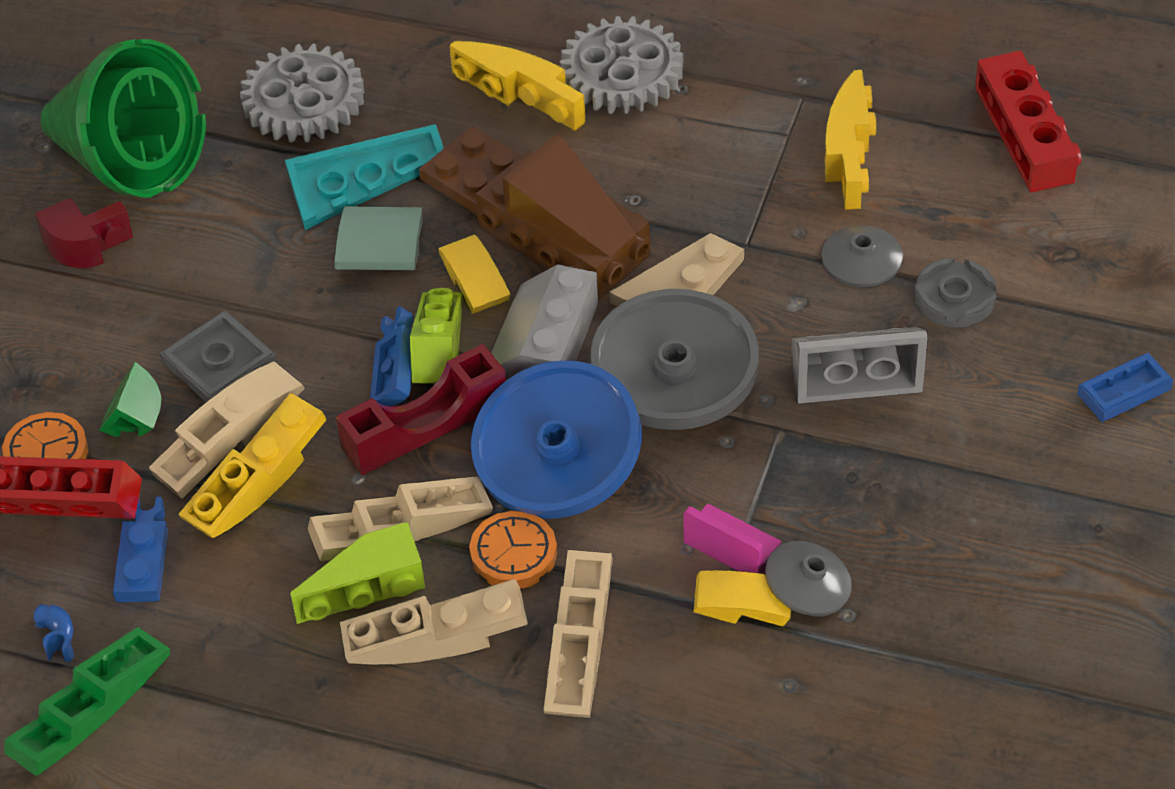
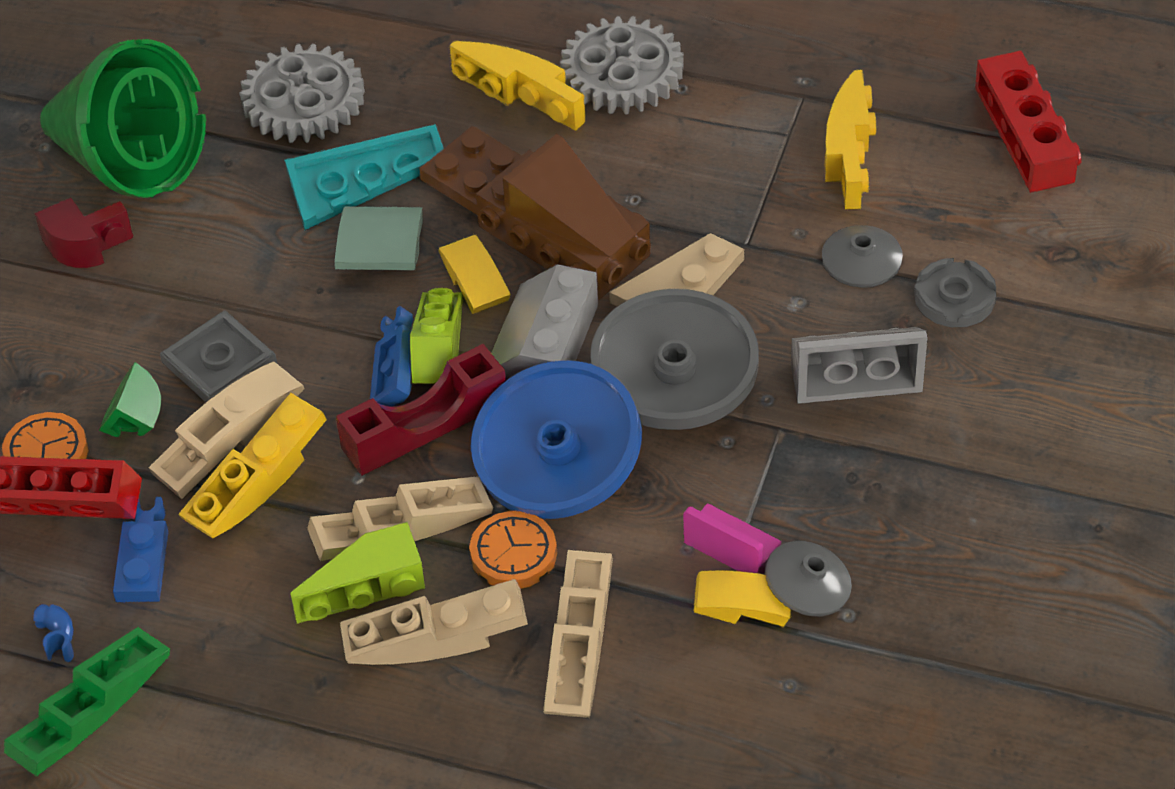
blue plate [1077,353,1173,422] -> none

